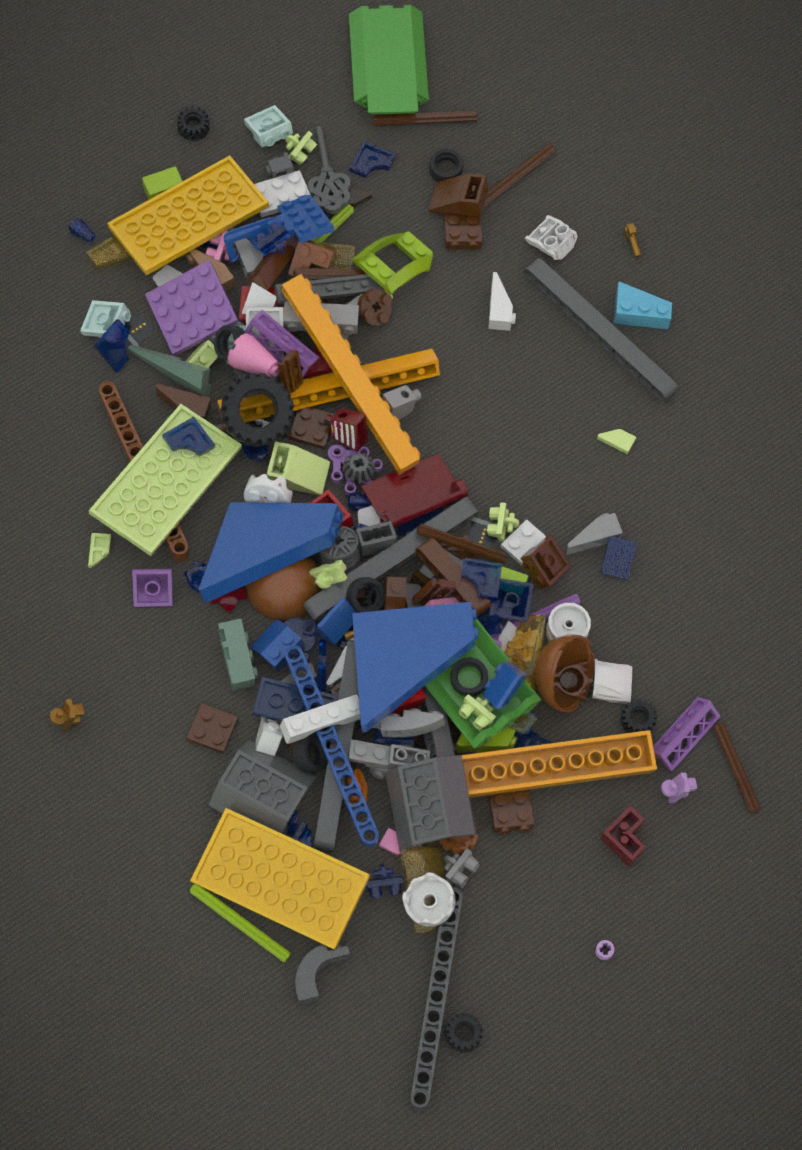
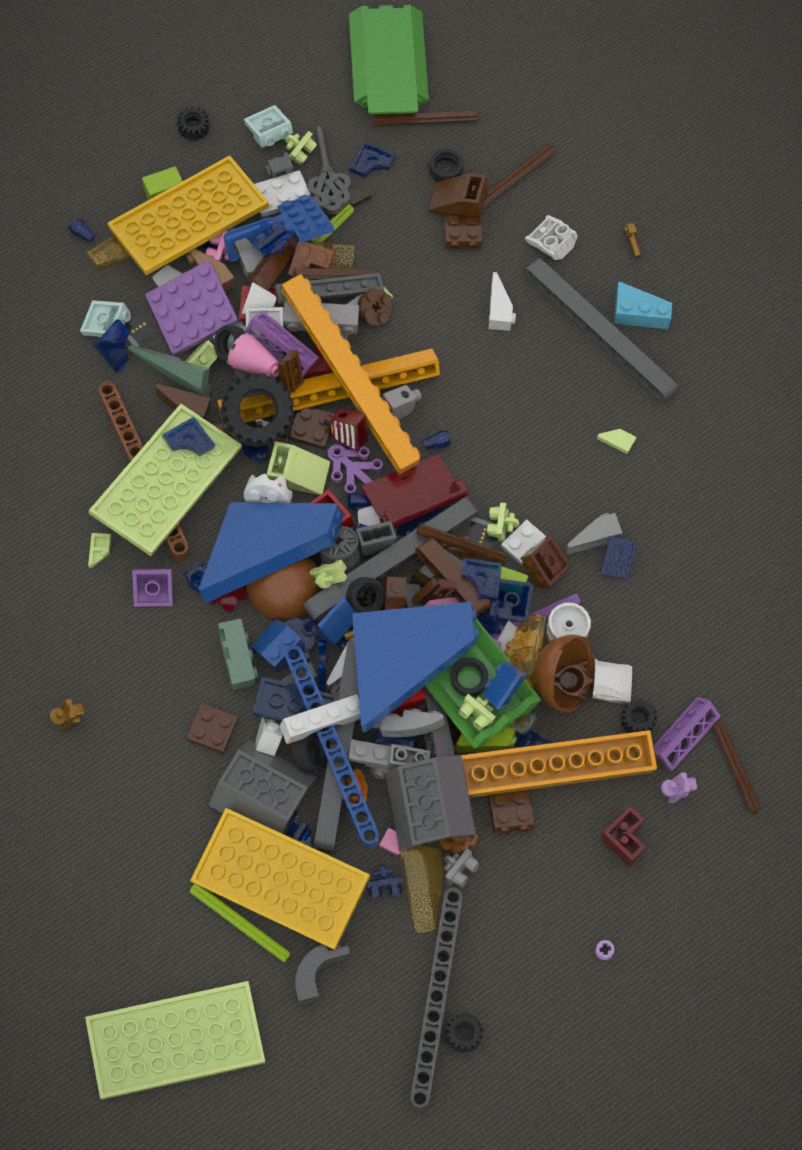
dark grey gear [343,451,375,484] -> none
lime wedge [352,232,433,295] -> none
white plate [403,873,455,927] -> none
none -> yellowish green plate [85,981,265,1100]
none -> clear blue cone [423,430,451,450]

